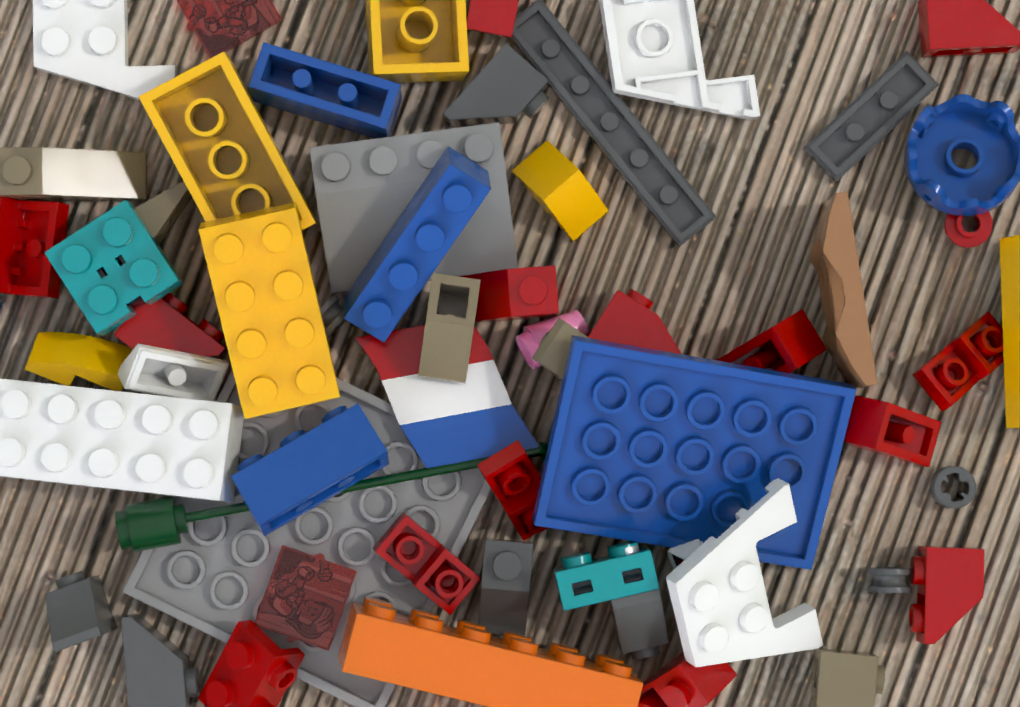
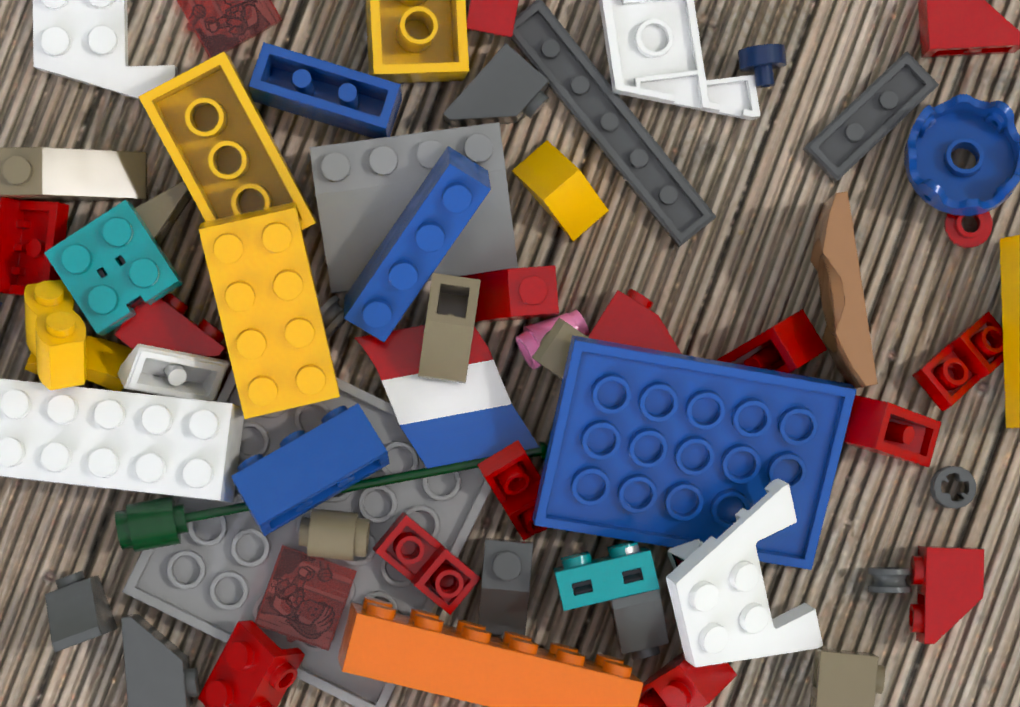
none -> yellow brick [24,280,87,390]
none -> dark tan brick [299,508,370,561]
none -> dark blue tile [738,44,787,88]

